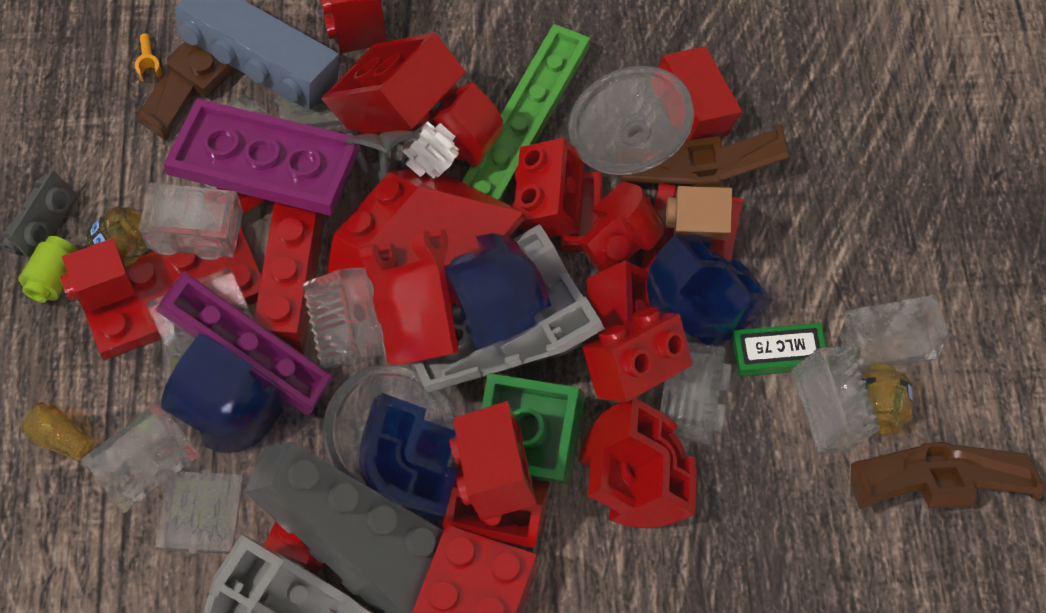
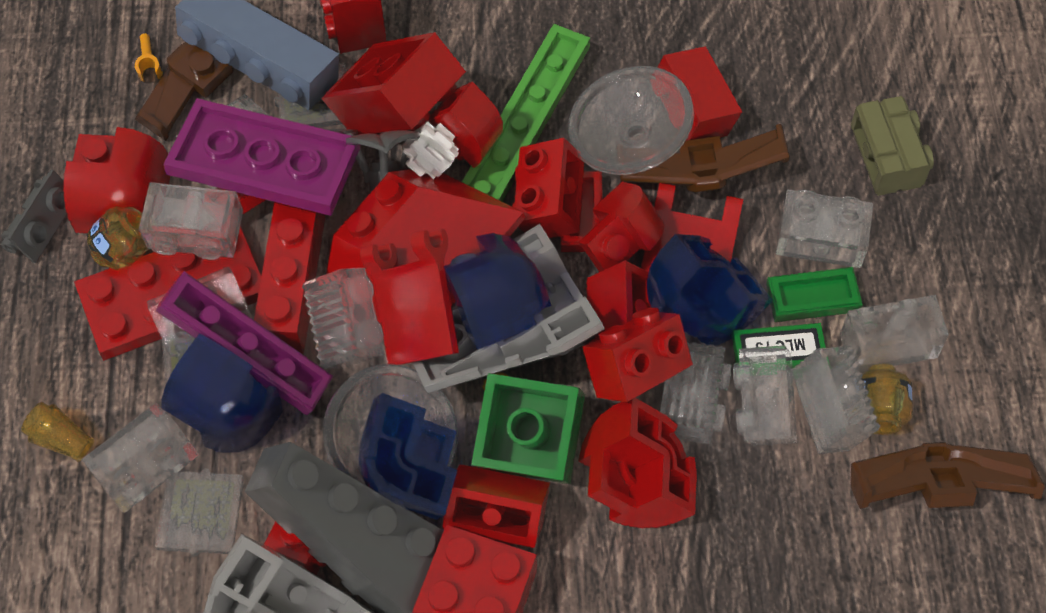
lime brick [18,236,78,303] -> none
red brick [60,238,136,313] -> none
red brick [450,401,537,521] -> none
medium nougat brick [666,186,732,240] -> none
none -> red brick [64,127,171,235]
none -> clear brick [733,345,797,446]
none -> green tile [766,267,863,322]
none -> clear brick [775,189,873,268]
none -> olive brick [851,96,934,196]

